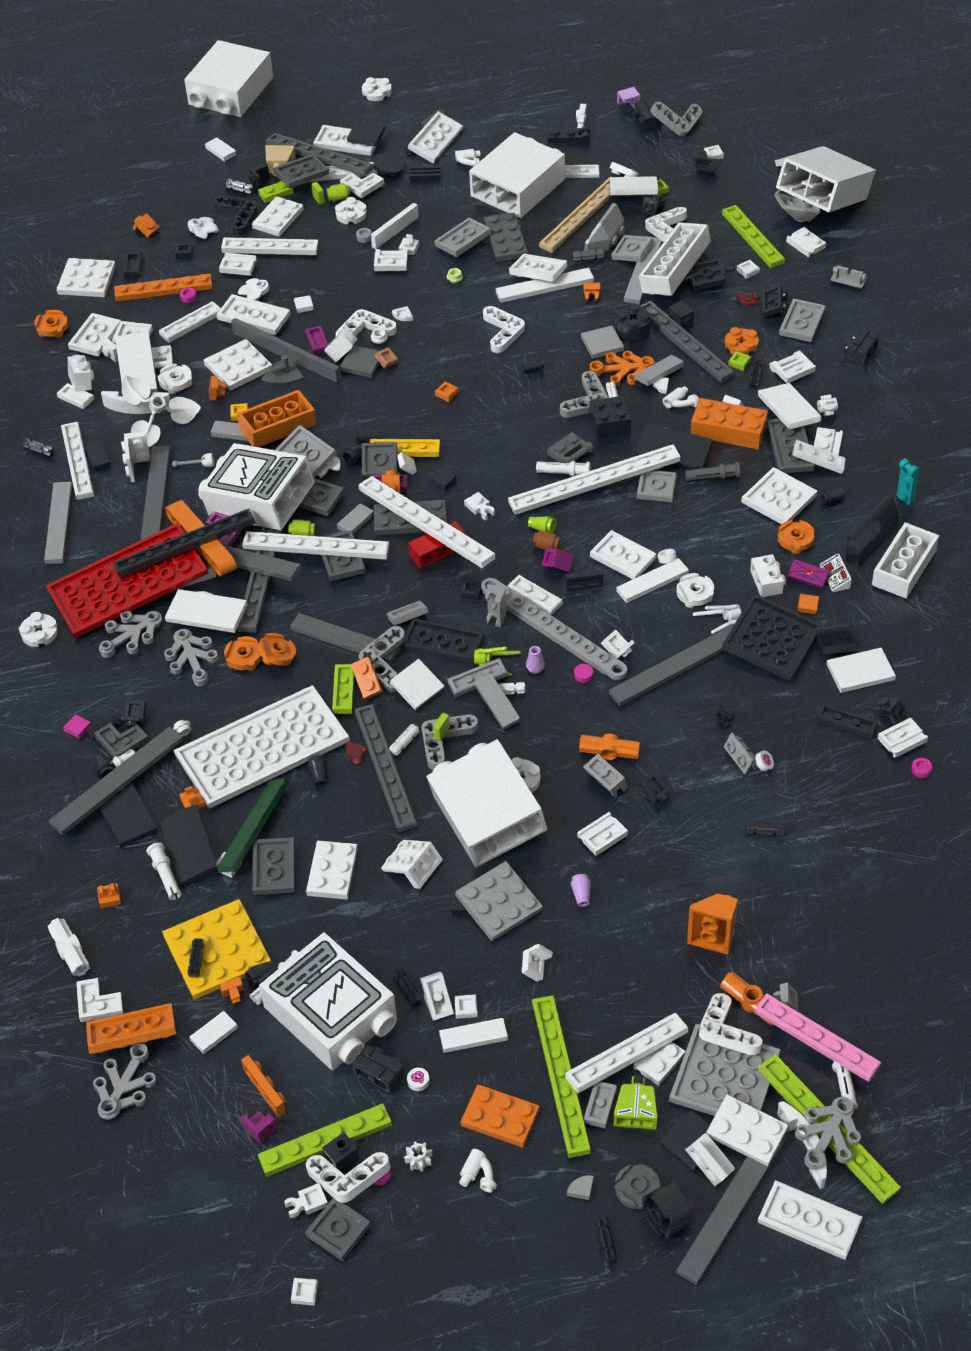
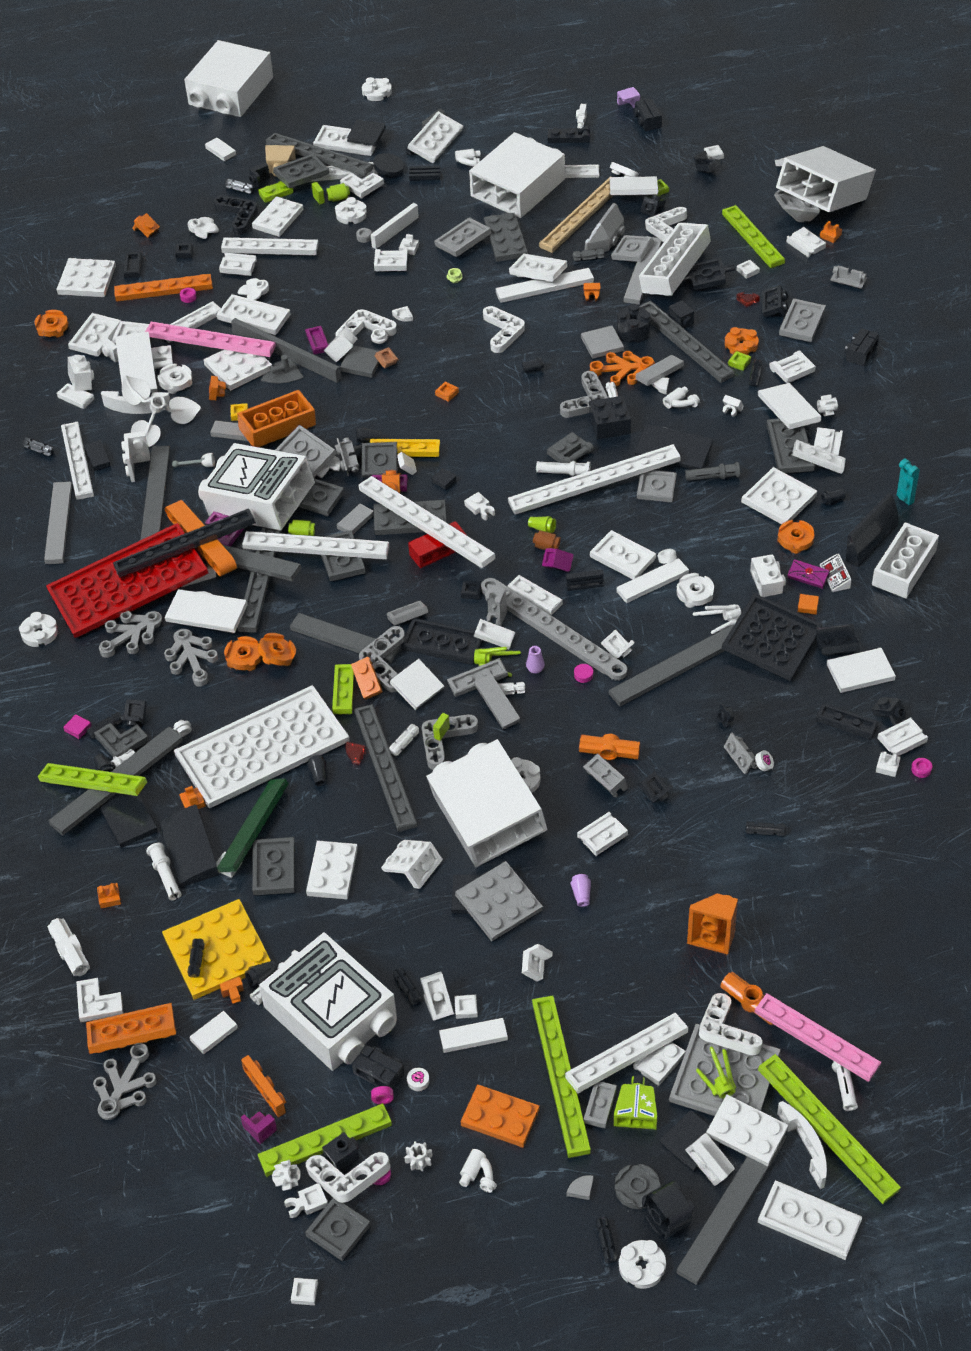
white tile [294,295,313,313] -> none
light grey beam [651,102,702,137] -> none
orange brick [691,398,768,449] -> none
light grey tile [773,982,798,1011] -> none
light grey plant [795,1097,861,1170] -> none
none -> lime tile [38,763,147,796]
none -> bright pink tile [145,322,276,357]
none -> white gear [272,1160,300,1191]
none -> light grey hinge [335,437,359,476]
none -> dark pink tile [371,1086,394,1104]
none -> white tile [474,619,515,650]
none -> white plate [619,1240,666,1289]
none -> lime plant [696,1046,737,1099]
none -> orange tile [820,221,842,243]
none -> white tile [876,752,901,777]

